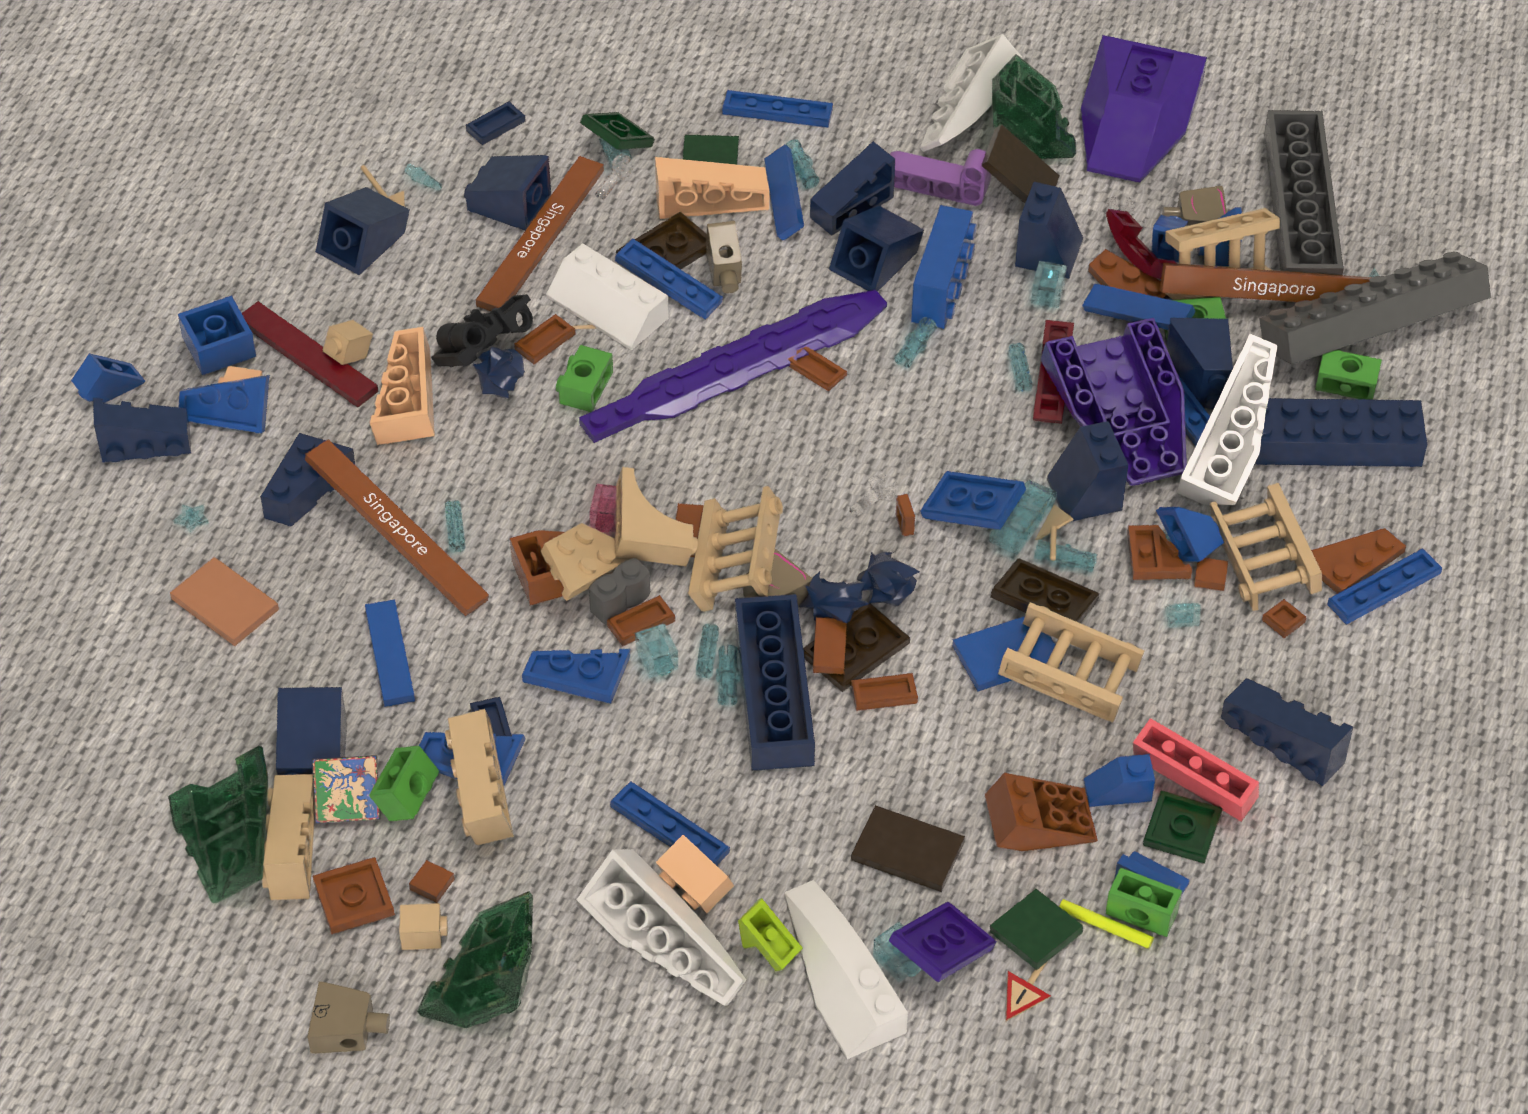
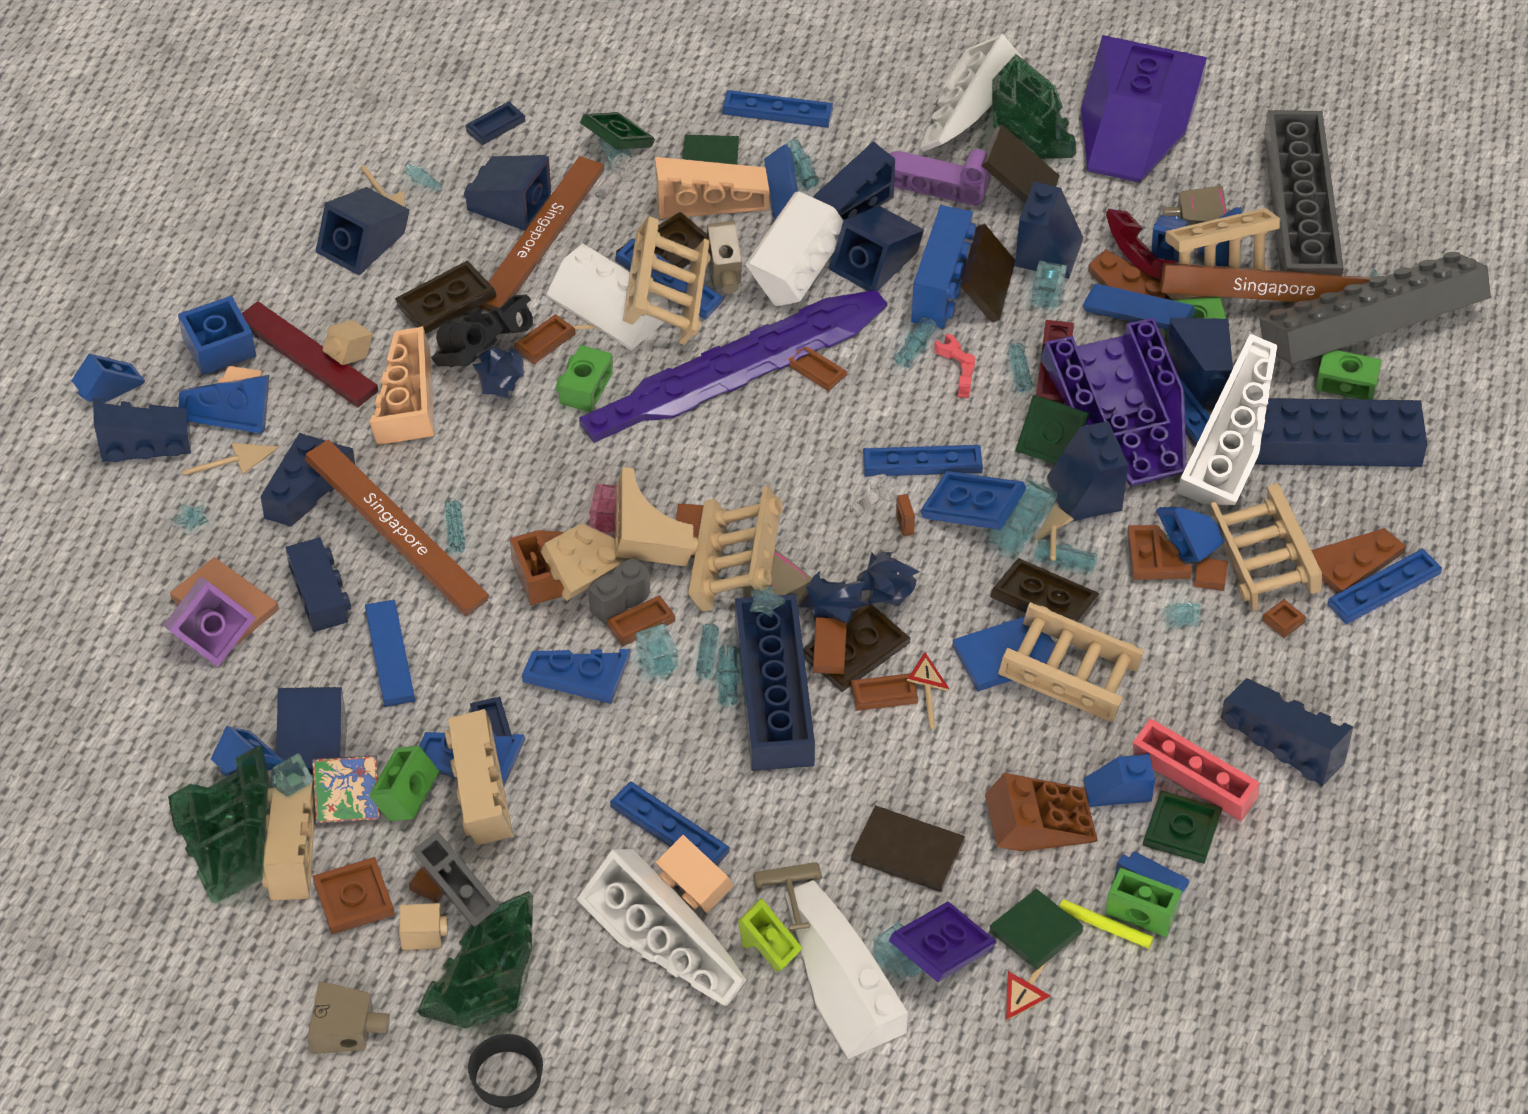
none -> medium lavender slope [163,576,256,667]
none -> tan piece [182,443,280,475]
none -> blue slope [211,726,283,779]
none -> clear light blue slope [271,753,314,797]
none -> dark blue brick [285,537,351,632]
none -> dark brown tile [395,260,497,334]
none -> dark grey slope [412,830,500,928]
none -> black tyre [468,1034,543,1108]
none -> tan fence [622,216,711,345]
none -> white slope [745,191,843,306]
none -> clear light blue piece [750,585,785,618]
none -> dark tan piece [753,862,822,931]
none -> blue tile [863,445,983,477]
none -> tan piece [906,652,950,730]
none -> coral piece [934,333,975,398]
none -> dark brown tile [960,223,1016,322]
none -> dark green tile [1015,395,1090,464]

